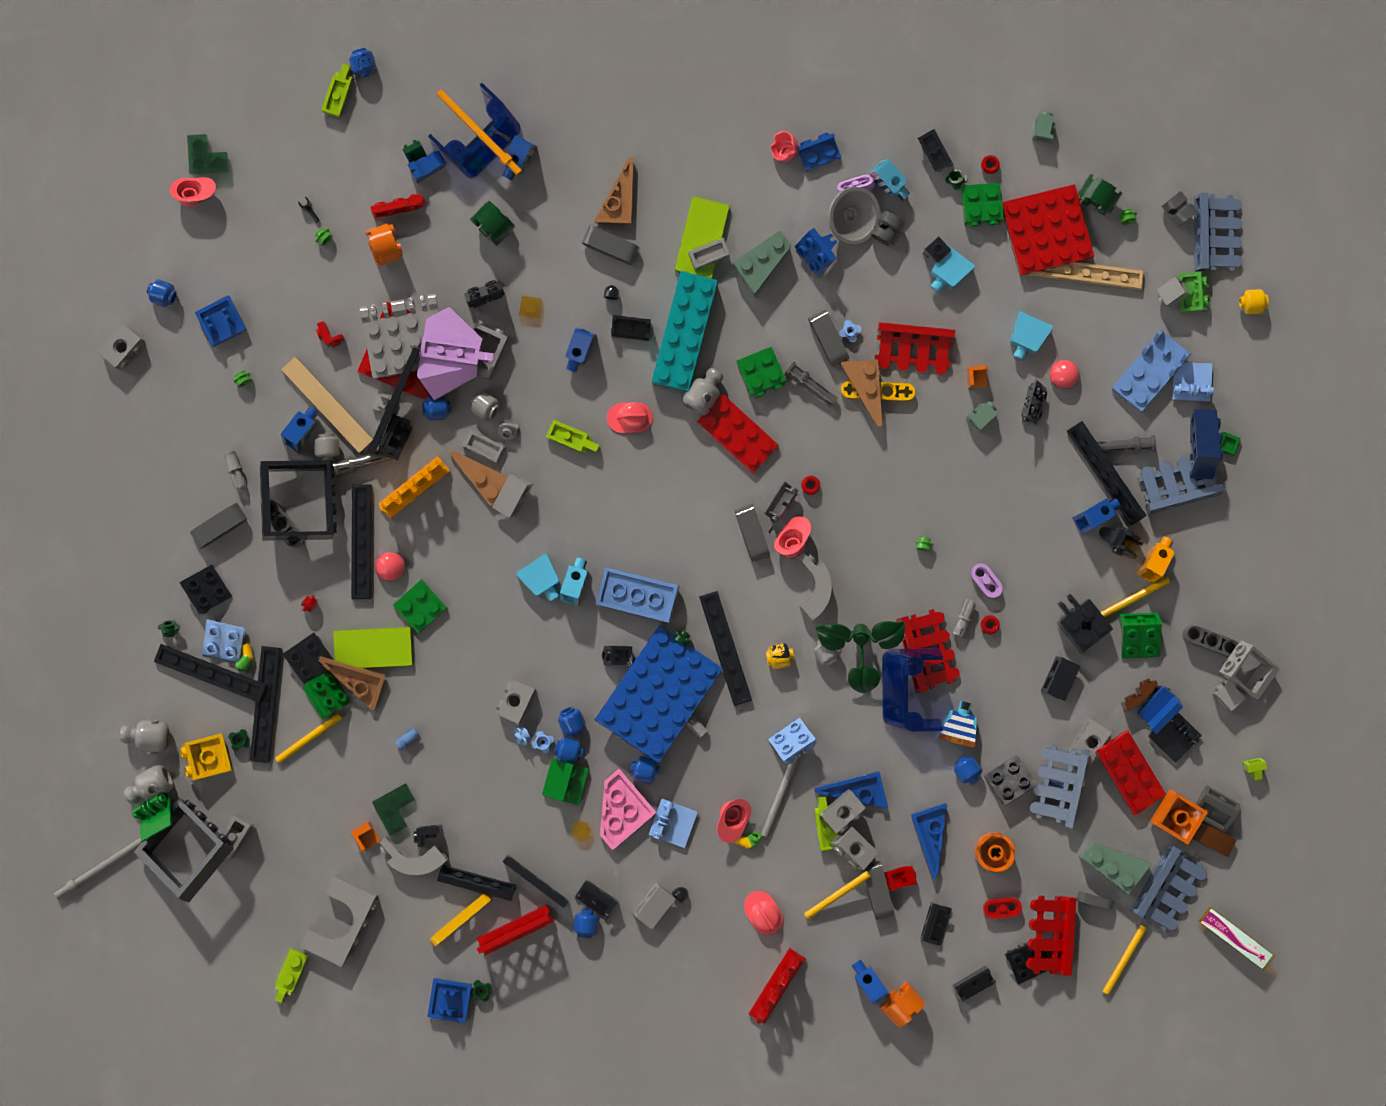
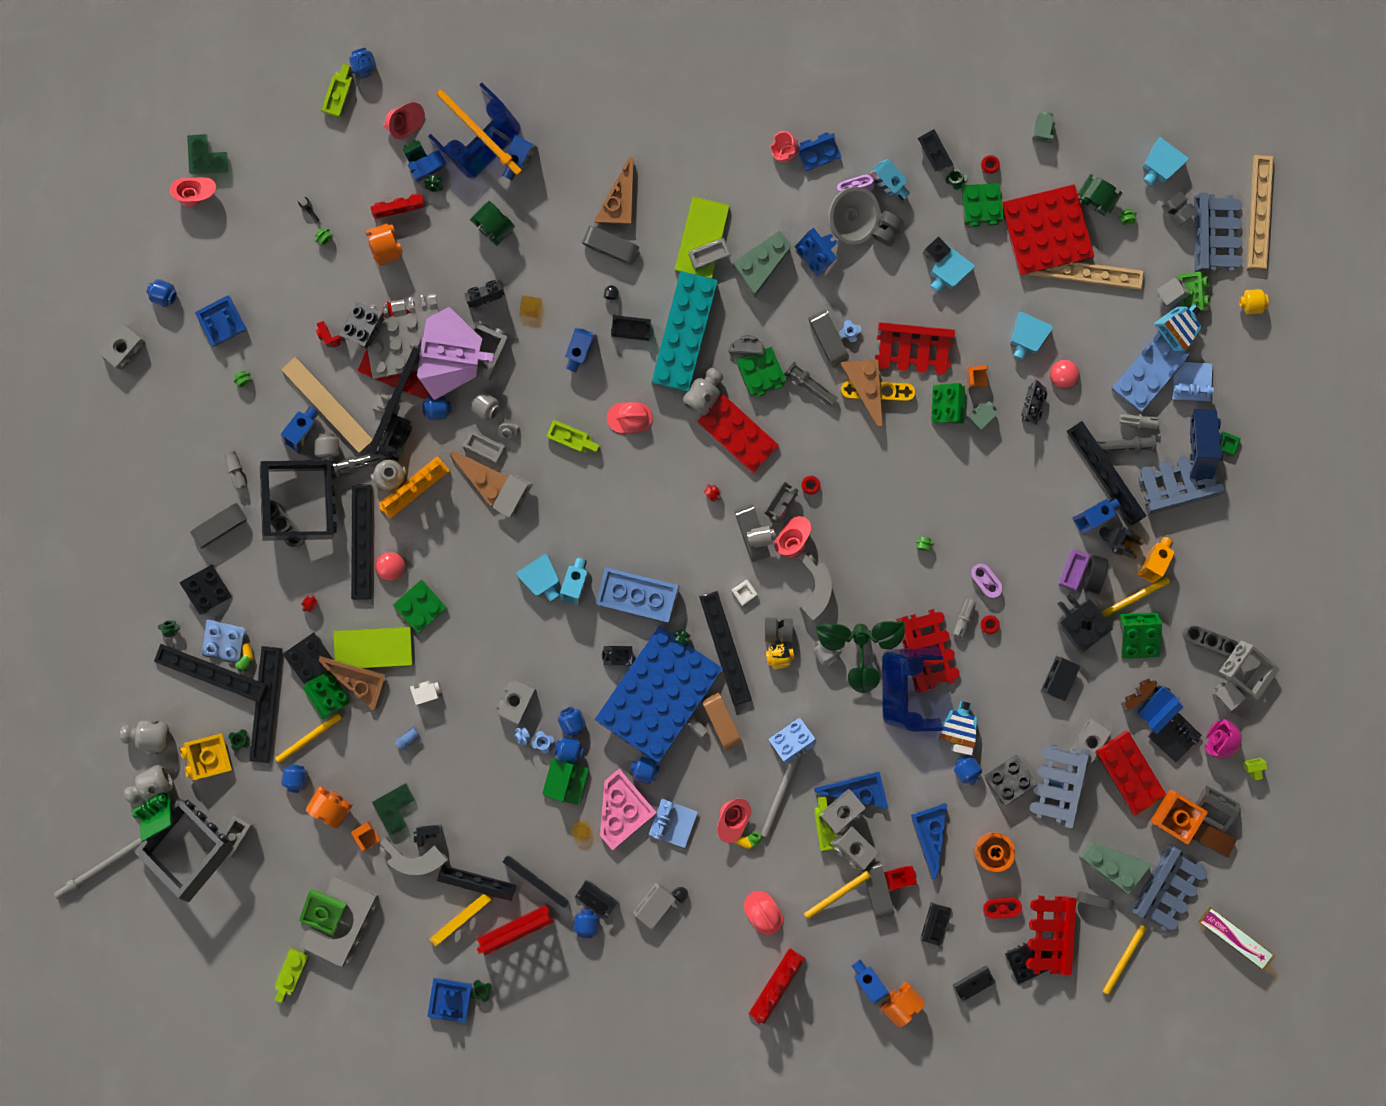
none -> blue head [281,764,308,793]
none -> bright green tile [298,889,346,936]
none -> orange brick [306,786,353,829]
none -> hinge [339,302,385,349]
none -> light grey piece [370,460,406,493]
none -> coral piece [383,102,425,140]
none -> white brick [410,681,441,705]
none -> dark green plate [424,175,443,192]
none -> medium nougat beam [702,692,743,751]
none -> red plate [704,484,721,502]
none -> dark grey plate [728,335,765,356]
none -> white tile [731,580,758,606]
none -> light grey brick [747,526,776,548]
none -> dark grey wheel [765,617,793,643]
none -> green bracket [931,383,965,424]
none -> white tile [951,743,973,755]
none -> medium lavender tile [1058,549,1091,591]
none -> black tyre [1083,555,1108,594]
none -> light grey axle [1119,414,1158,430]
none -> medium azure torso [1143,137,1189,186]
none -> torso [1154,305,1201,351]
none -> dark pink cylinder [1205,719,1242,759]
none -> tan tile [1246,155,1274,270]

